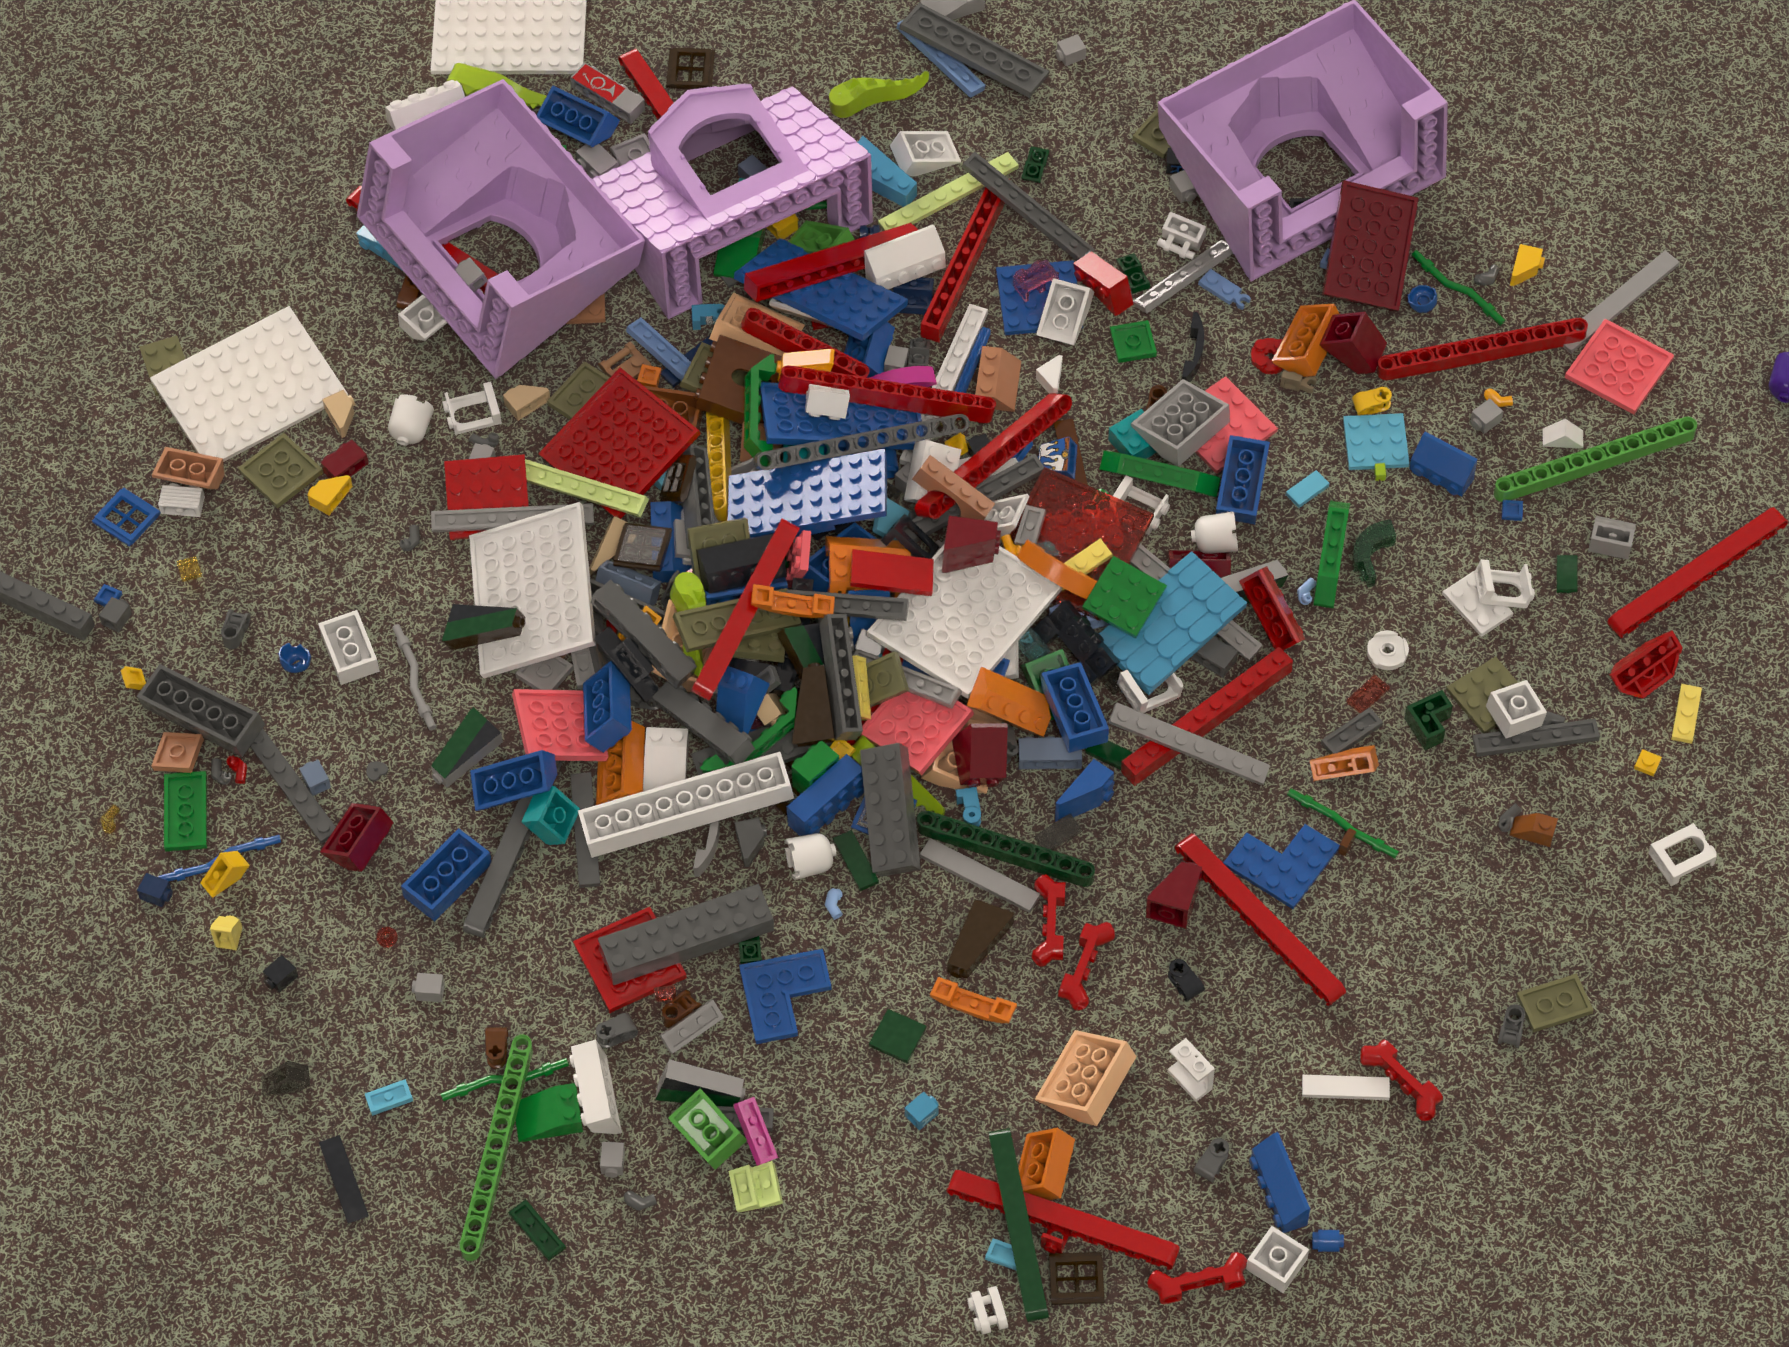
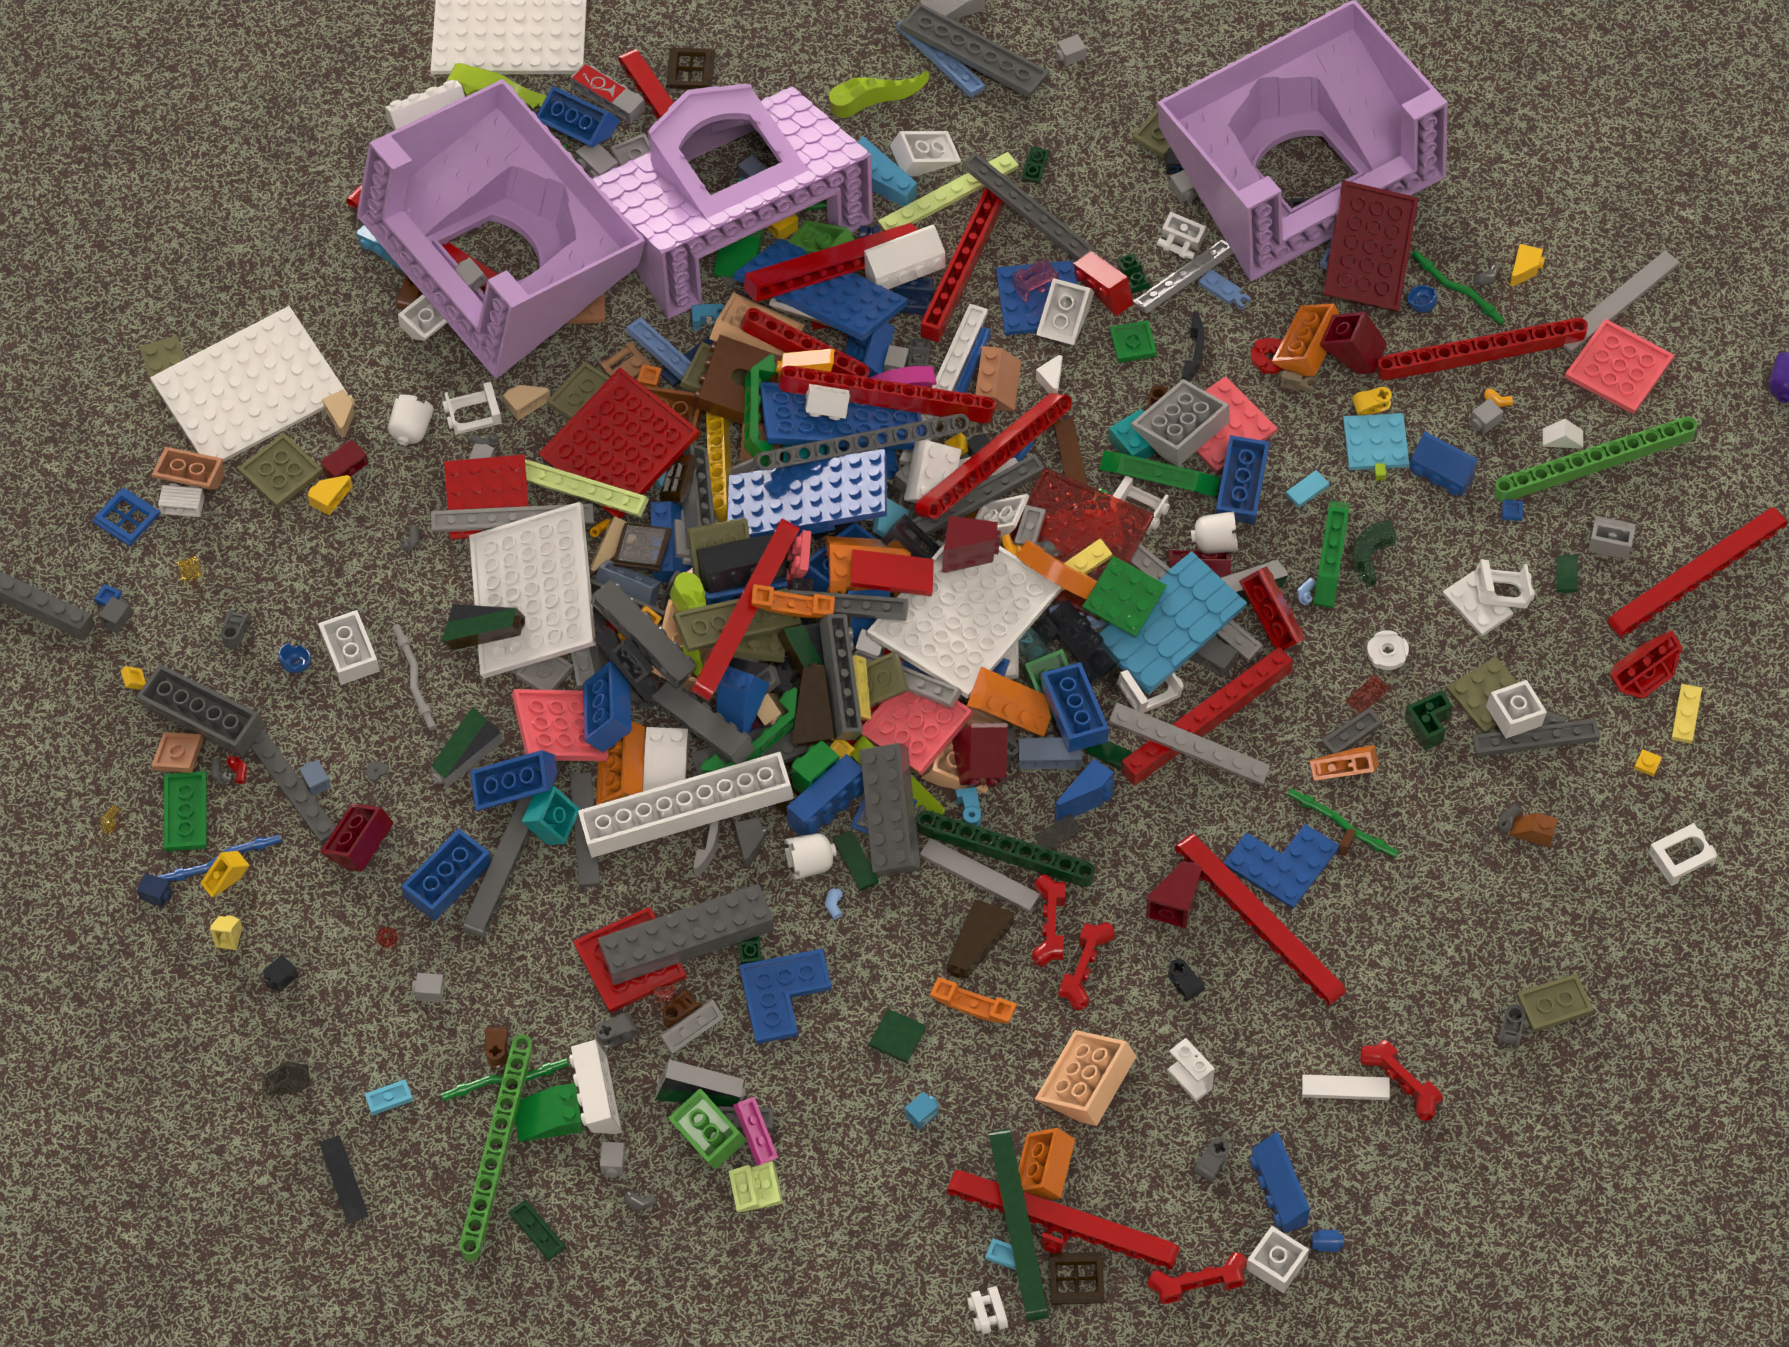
nougat arch [912,455,995,520] -> none
torso [1037,437,1077,480] -> none
none -> light orange arm [590,519,611,537]

